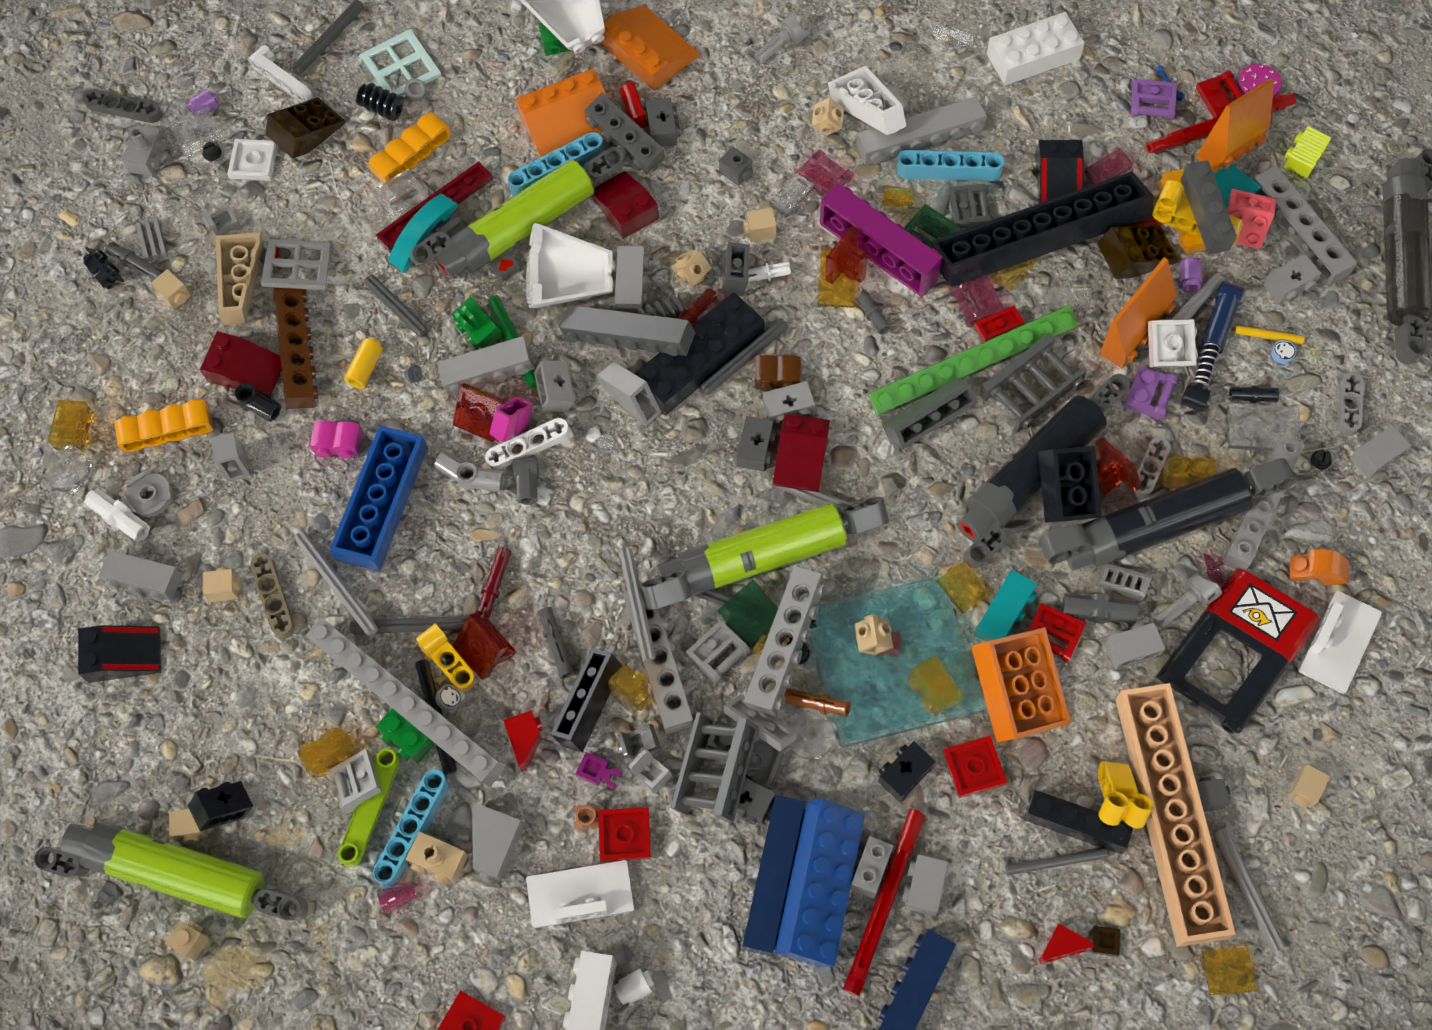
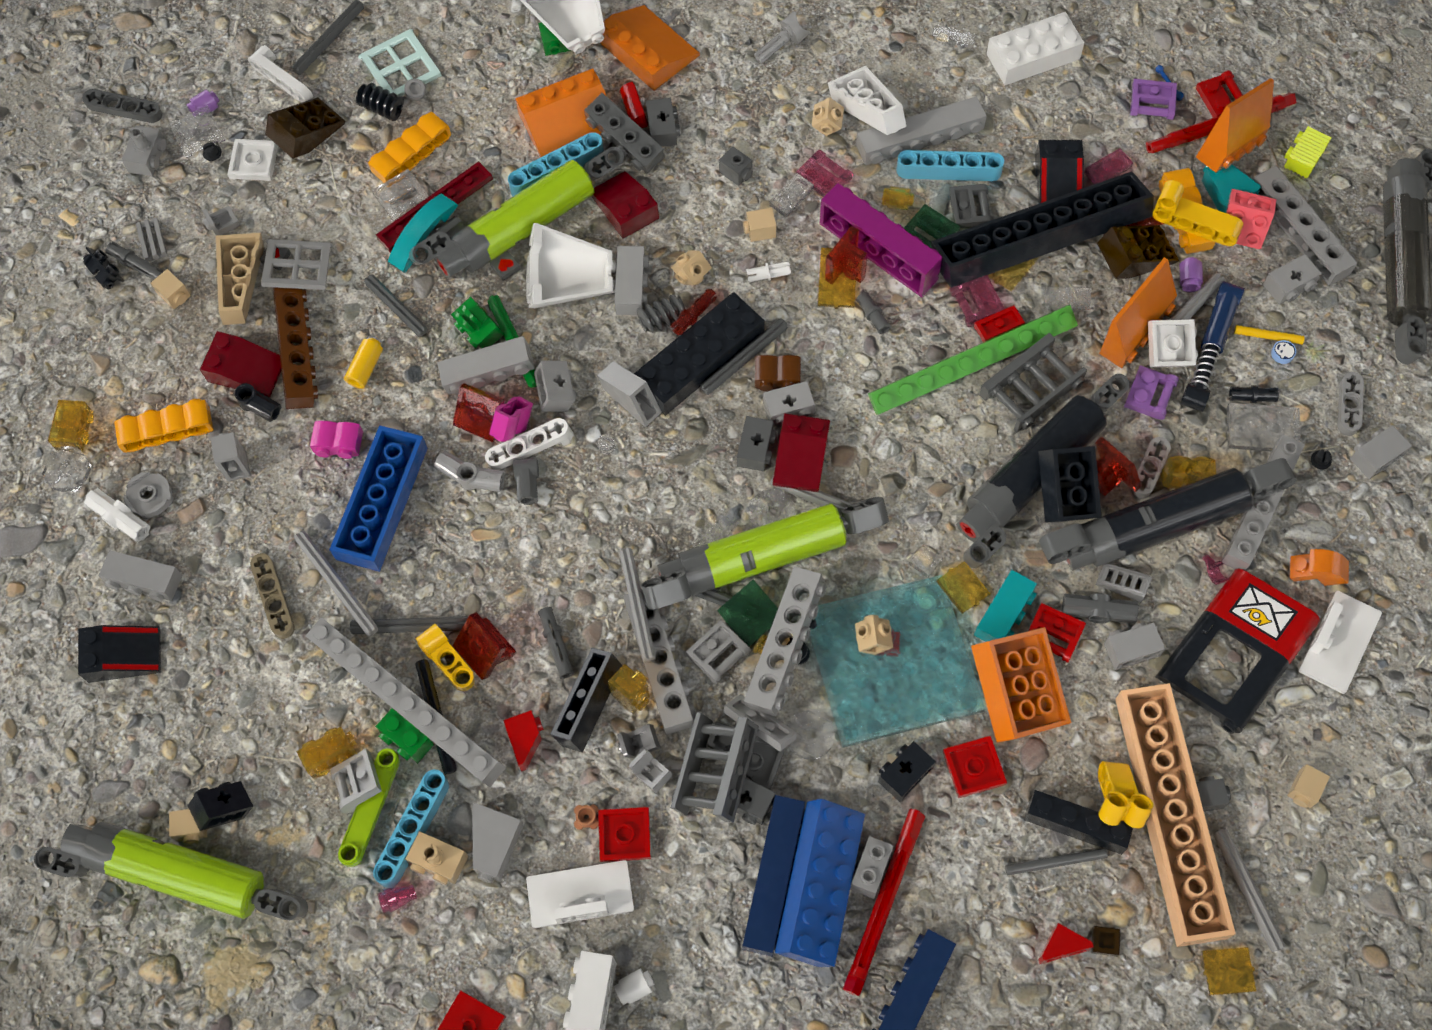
tan brick [164,920,210,961] -> none
tan brick [203,567,242,603] -> none
tile [436,685,462,711] -> none
dark red pin [476,547,512,617] -> none
brick [559,305,695,356] -> none
magenta plate [575,752,623,789] -> none
dark grey brick [721,242,750,296] -> none
dark orange pin [784,688,851,717] -> none
dark grey brick [882,378,978,449] -> none
light grey brick [902,854,948,917] -> none
clear yellow brick [908,655,963,718] -> none
light grey piece [1154,570,1222,628] -> none
dark grey brick [1180,160,1237,255] -> none
dark pink tile [1237,64,1281,97] -> none

